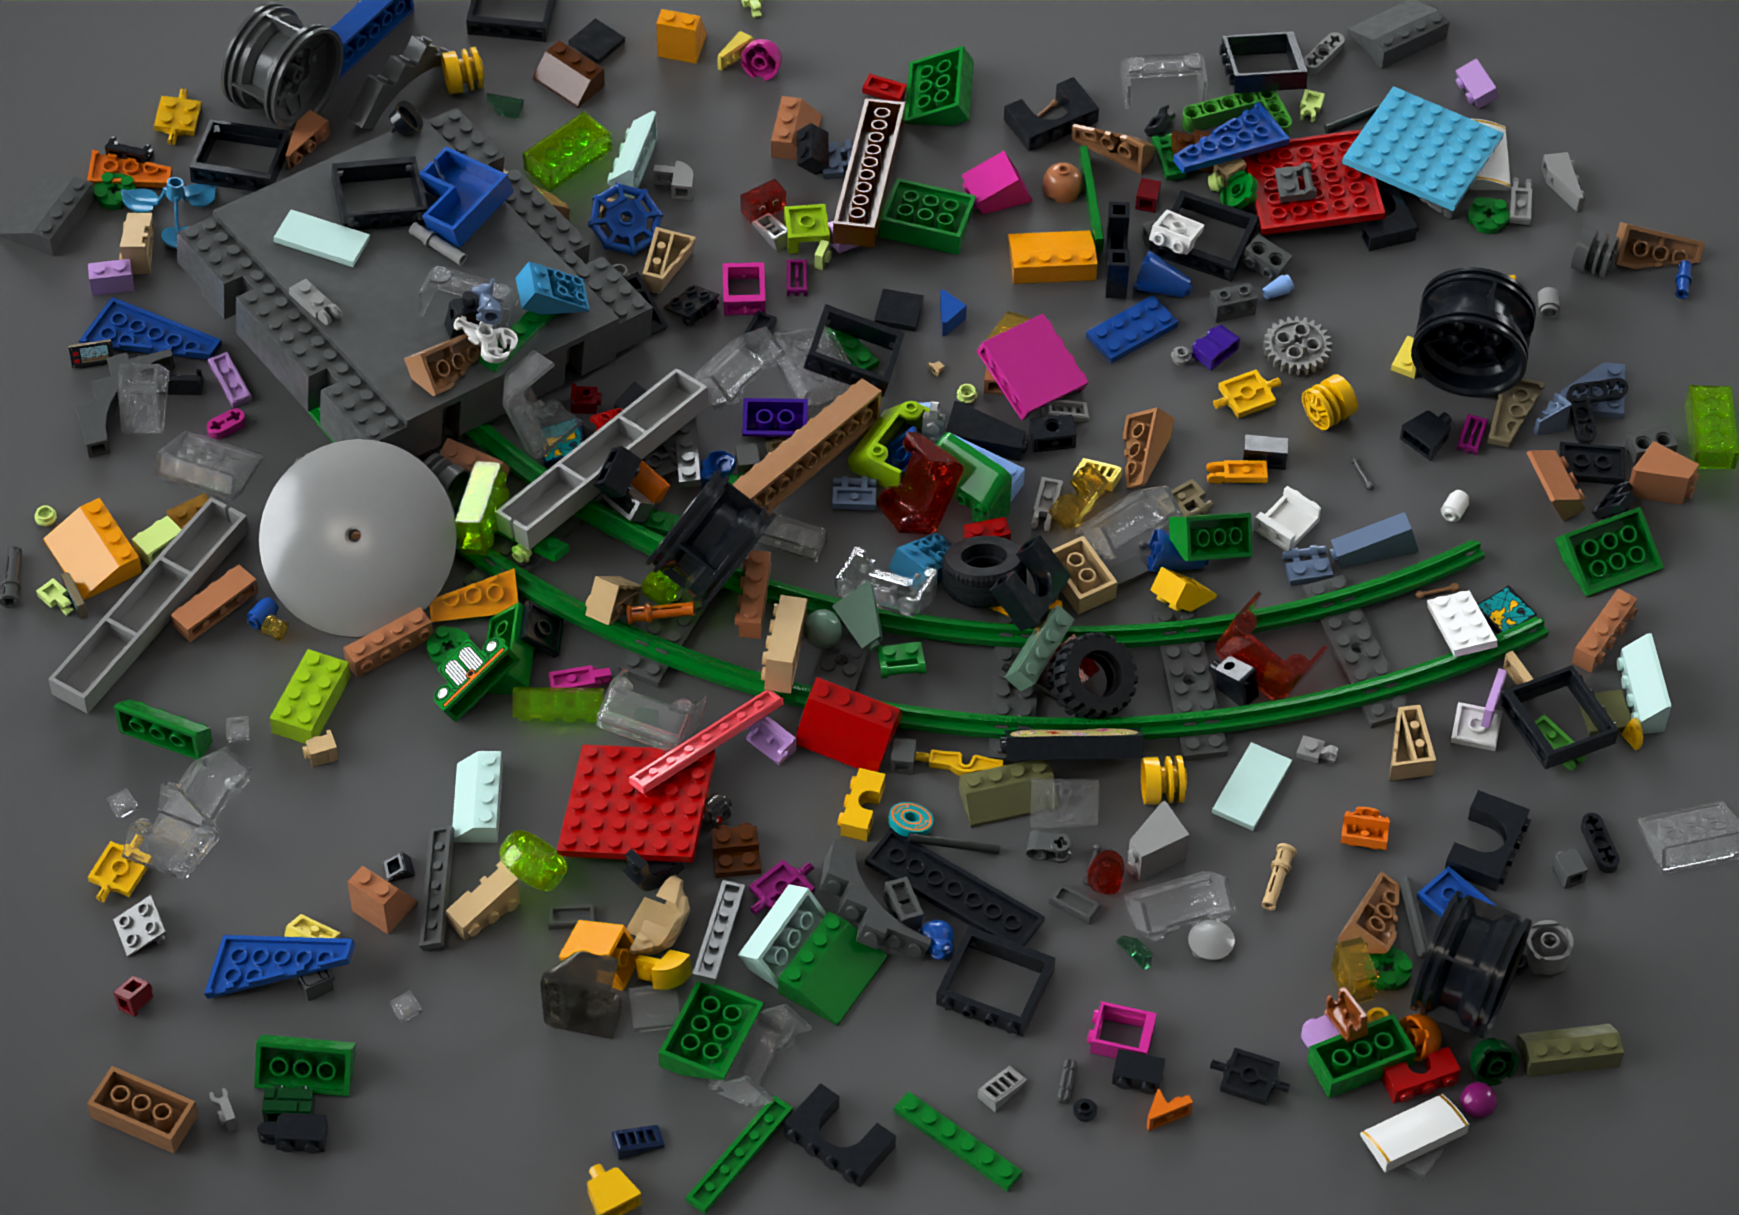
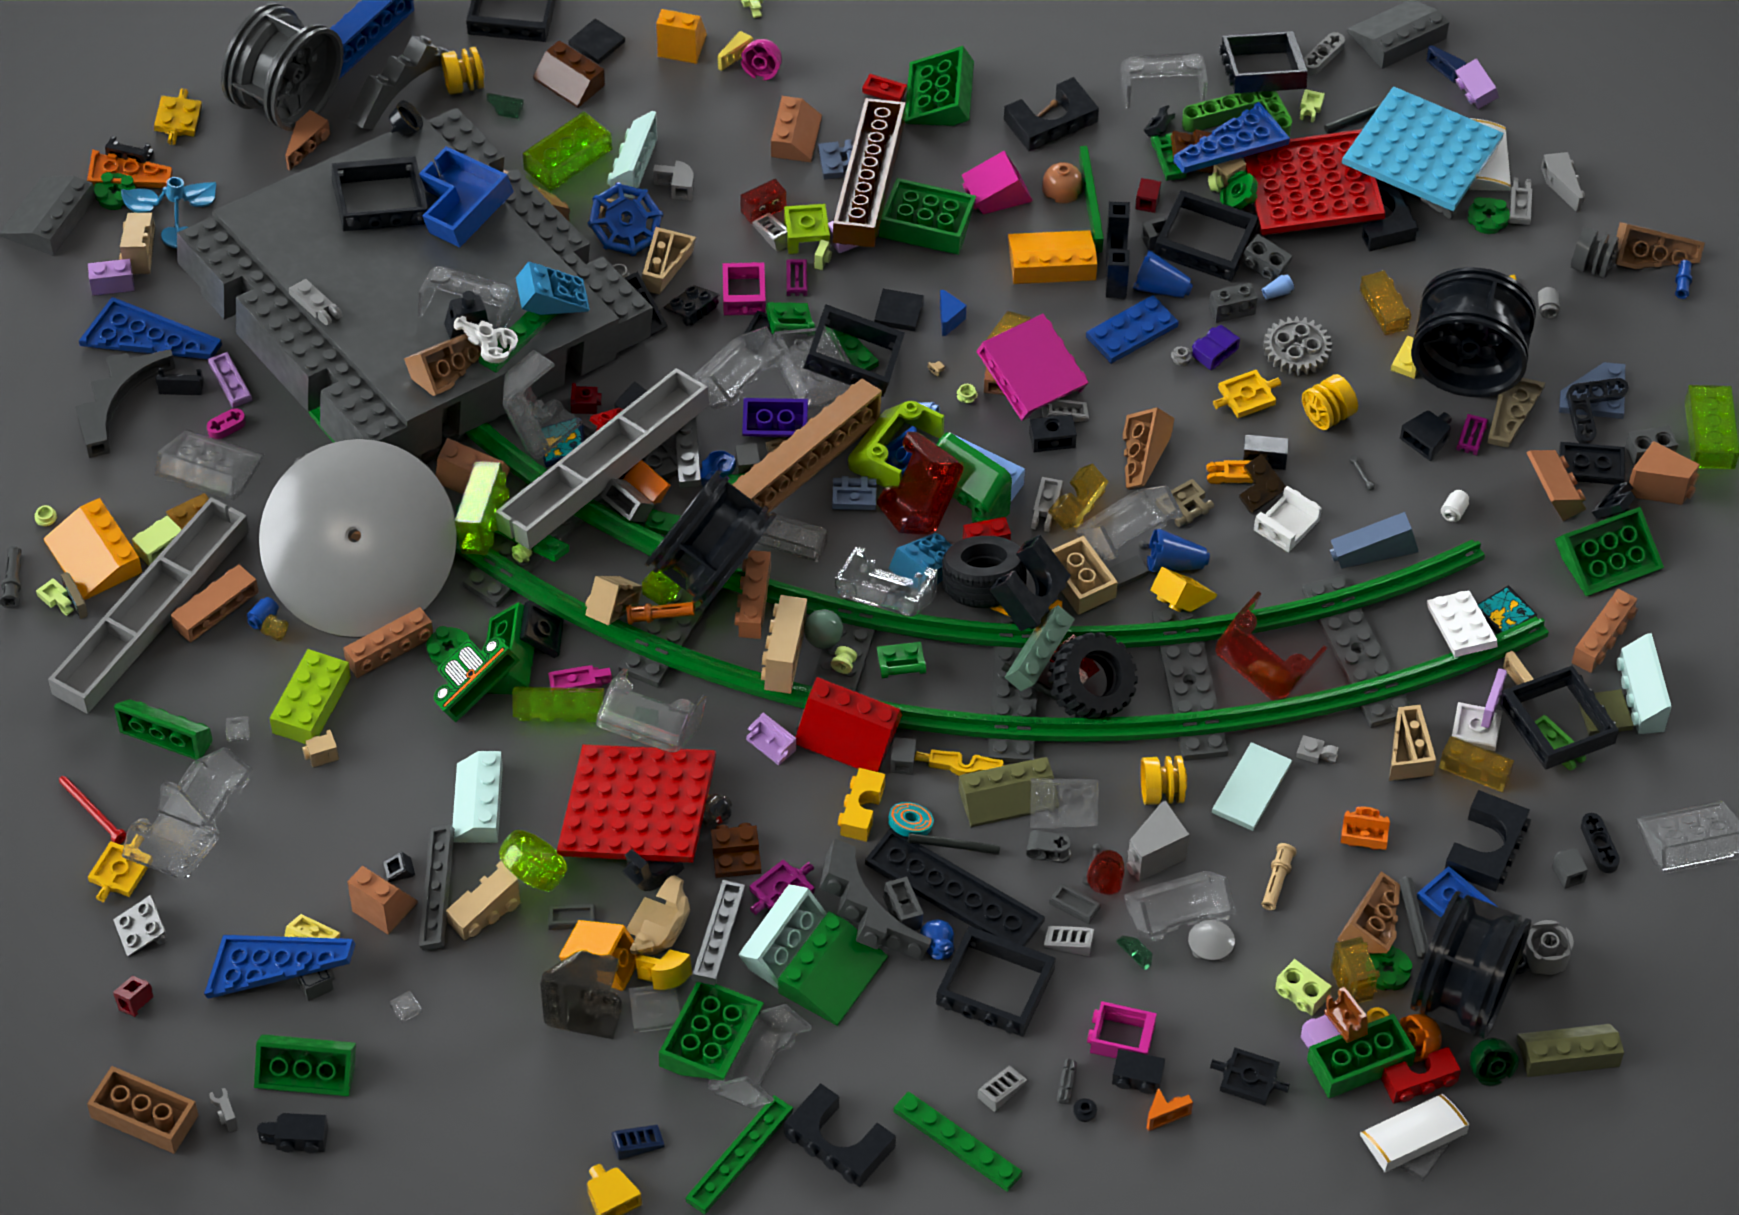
tile [68,339,114,368] -> none
clear plate [107,788,139,819] -> none
clear slope [117,364,170,433] -> none
black window [189,119,290,192] -> none
dark green brick [262,1085,315,1122] -> none
light aqua tile [274,210,370,267] -> none
light grey pin [409,222,467,266] -> none
dark grey wheel [423,453,471,508] -> none
light orange wing [429,568,519,622] -> none
sand blue animal [472,278,503,325] -> none
black brick [593,446,642,499] -> none
coral tile [629,690,784,794] -> none
black brick [797,123,829,175] -> none
sand green slope [832,580,883,653] -> none
light grey hinge [921,401,945,450] -> none
black slope [945,401,1028,461] -> none
black brick [1000,728,1144,760] -> none
medium nougat wedge [1072,124,1155,175] -> none
light yellow slope [1073,458,1122,492] -> none
white plate [1149,210,1204,255] -> none
green slope [1169,513,1253,561] -> none
black torso [1209,656,1259,706] -> none
dark grey plate [1275,162,1317,203] -> none
sand blue plate [1282,545,1333,586] -> none
medium nougat hinge [1415,583,1459,599] -> none
magenta hair [1459,1082,1497,1118] -> none
sand blue slope [1533,393,1572,435] -> none
yellow tile [1621,718,1643,750] -> none
none -> red bar [59,776,127,844]
none -> green plate [766,302,815,334]
none -> yellowish green wheel [831,646,857,674]
none -> light grey slope [1044,926,1094,956]
none -> dark brown plate [1239,454,1286,514]
none -> yellowish green brick [1275,959,1332,1016]
none -> clear yellow brick [1360,270,1411,335]
none -> dark blue slope [1426,45,1467,83]
none -> clear yellow brick [1439,736,1514,792]

